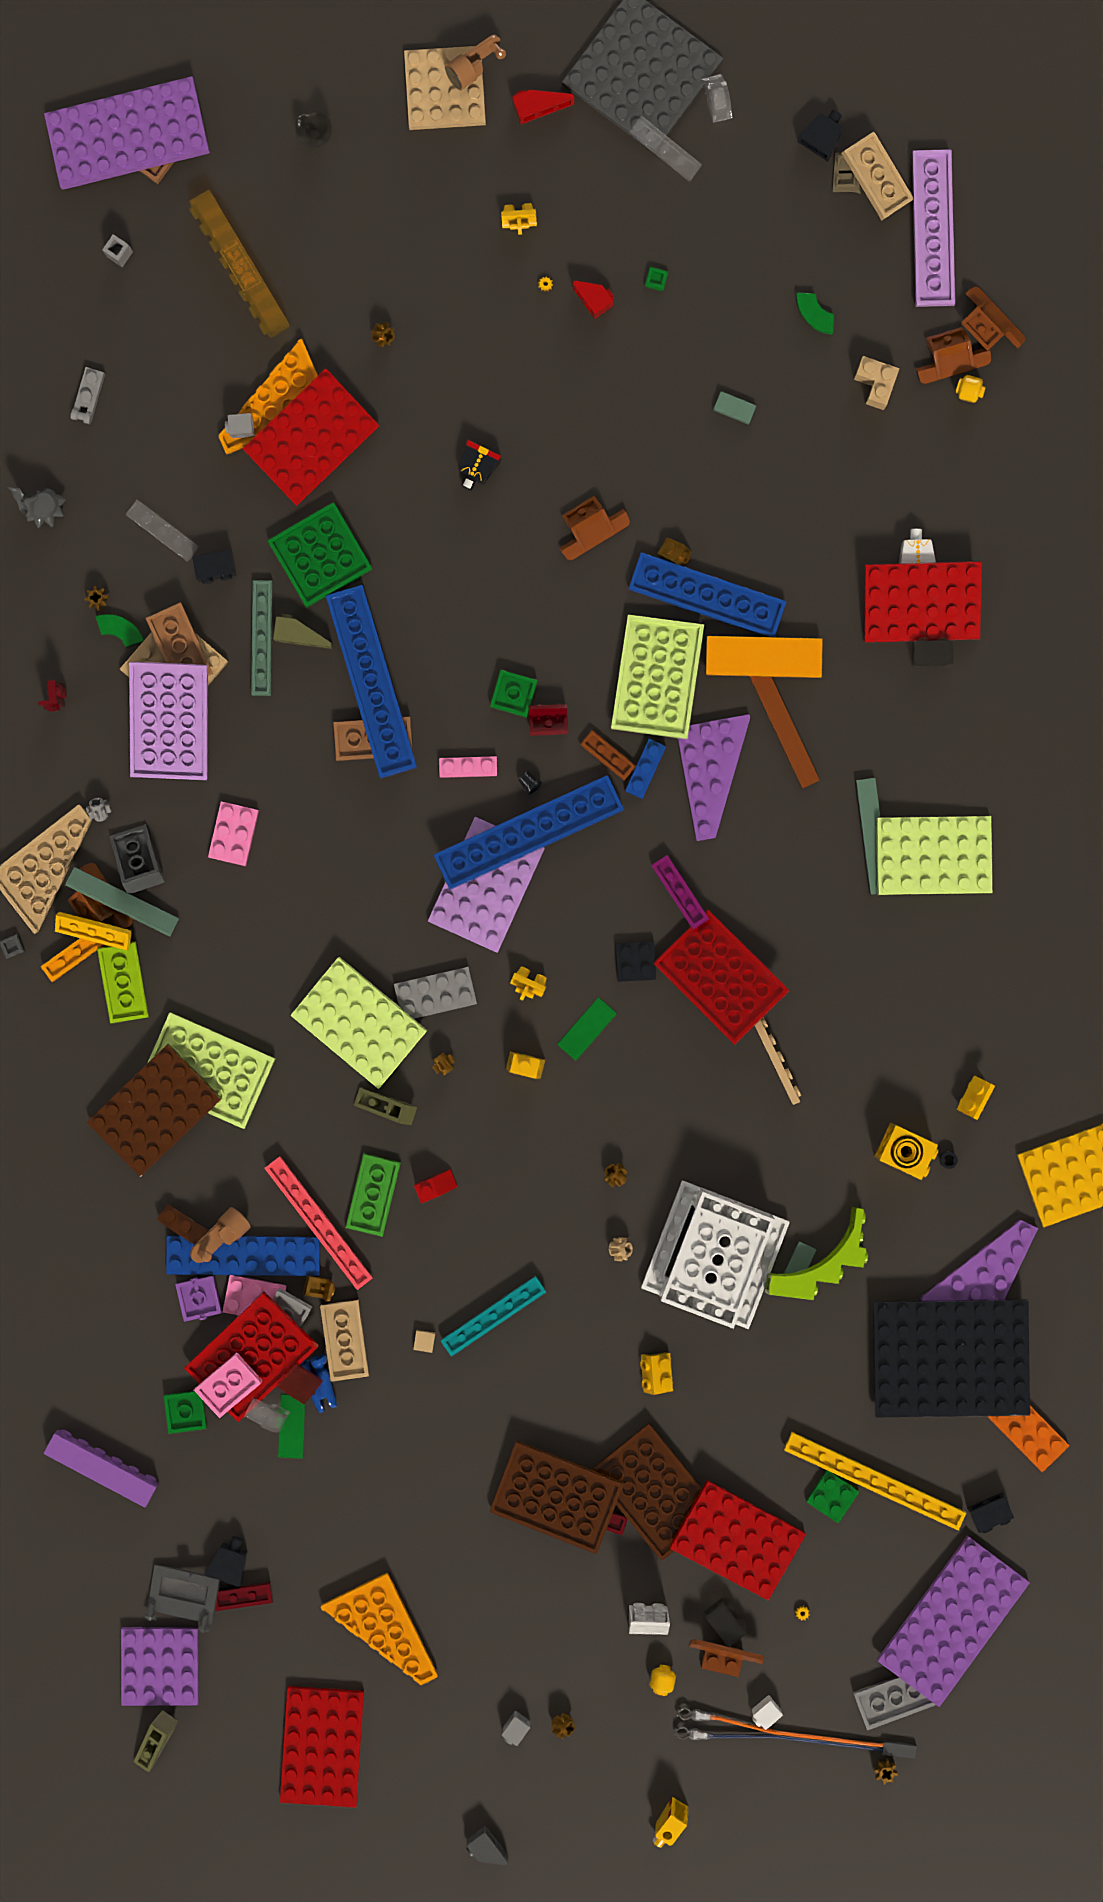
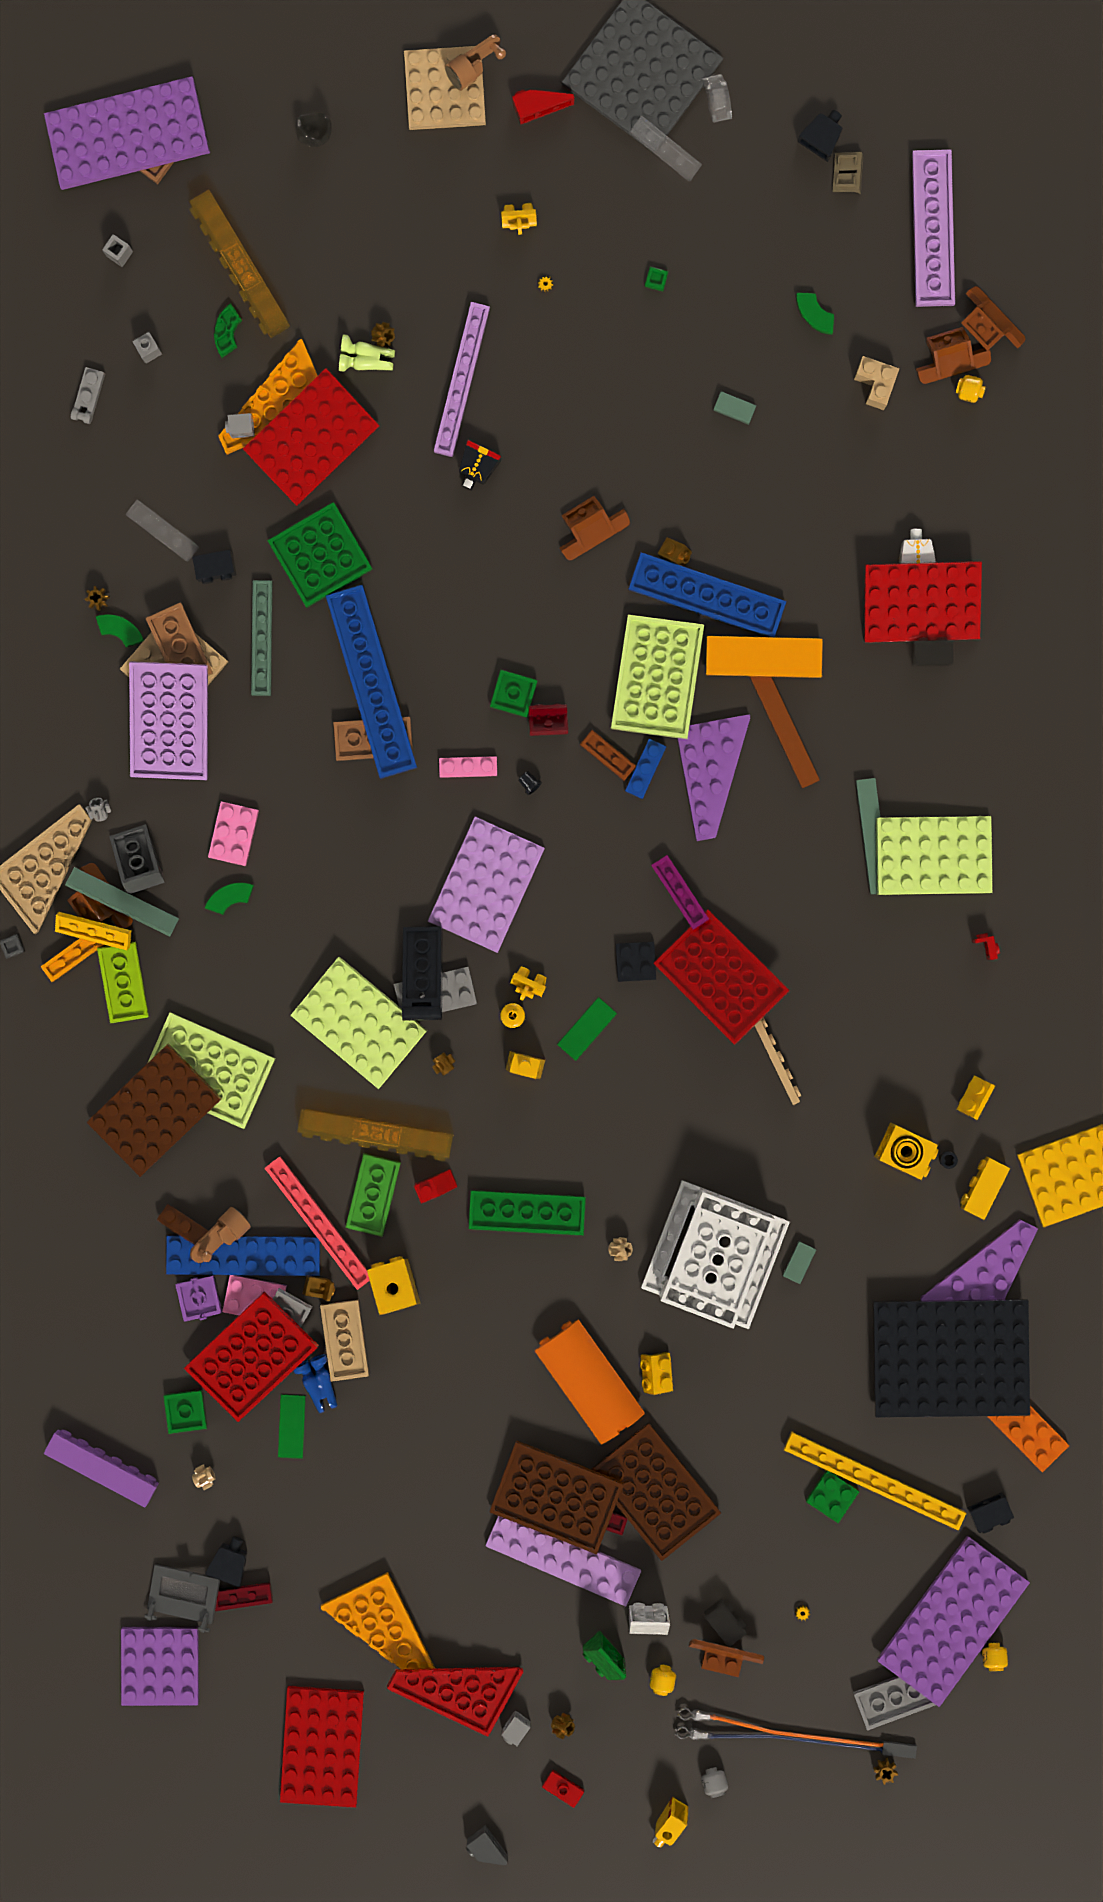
dark grey head [7,486,66,528] -> none
dark red bracket [38,680,67,712] -> none
olive slope [134,1710,178,1772] -> none
bright pink plate [194,1353,263,1418] -> none
clear brick [244,1398,290,1432] -> none
olive slope [273,614,333,649] -> none
clear red piece [277,1362,323,1404] -> none
olive slope [354,1088,417,1125] -> none
tan tile [413,1330,435,1353] -> none
blue plate [433,775,624,890] -> none
teal plate [441,1275,546,1357] -> none
red slope [572,281,614,319] -> none
pearl gold gear [604,1163,628,1188] -> none
red plate [669,1480,806,1601] -> none
white brick [751,1695,783,1730] -> none
lime arch [765,1206,868,1300] -> none
tan plate [842,132,914,220] -> none
none -> light grey brick [132,332,162,363]
none -> tan gear [192,1464,216,1490]
none -> green tile [205,883,254,915]
none -> green tile [214,303,242,358]
none -> clear yellow brick [297,1108,454,1161]
none -> yellowish green piece [339,335,395,372]
none -> yellow brick [367,1256,421,1315]
none -> red wing [387,1667,524,1737]
none -> black hinge [402,927,443,1021]
none -> lavender plate [434,302,490,457]
none -> green plate [469,1190,586,1236]
none -> lavender plate [485,1516,641,1606]
none -> yellow head [500,1003,525,1028]
none -> orange cylinder [535,1319,645,1444]
none -> red plate [542,1769,584,1808]
none -> green slope [583,1631,627,1680]
none -> light grey head [701,1767,728,1798]
none -> yellow brick [960,1156,1010,1220]
none -> red bracket [972,933,1000,960]
none -> yellow head [982,1643,1008,1671]

